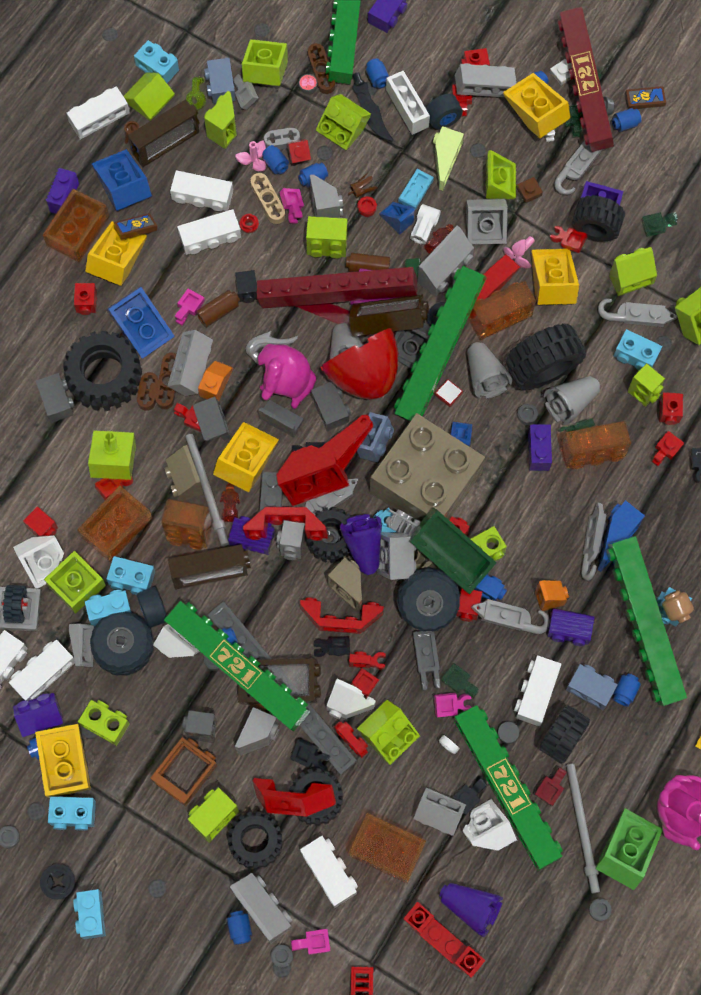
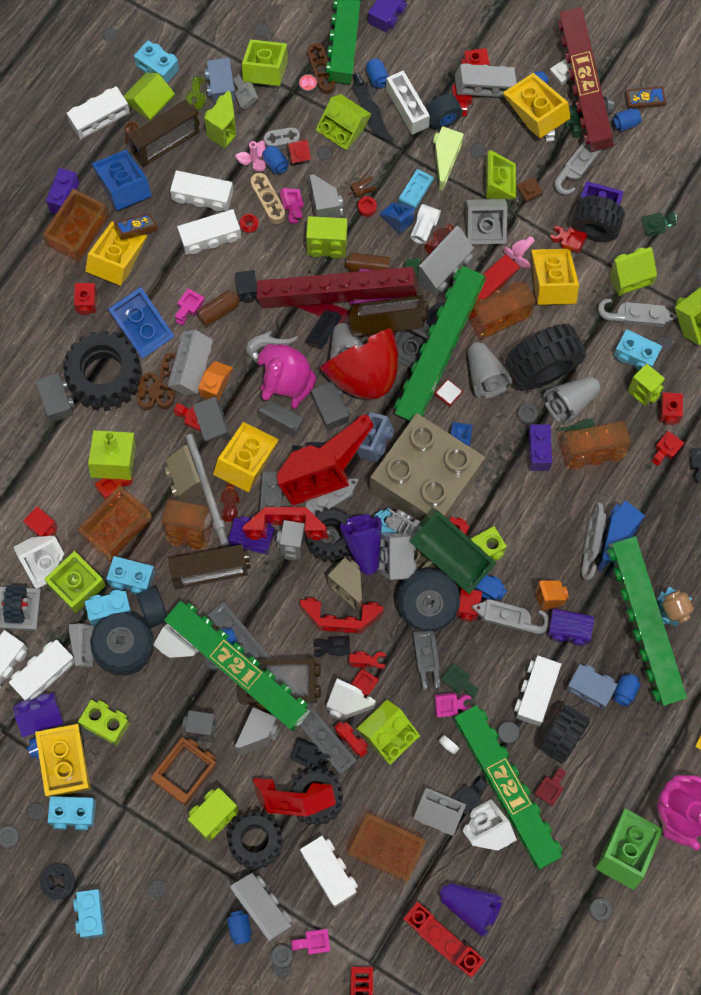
blue brick [298,163,328,188] -> none
light grey bar [566,764,600,894] -> none
none -> black plate [305,310,342,349]

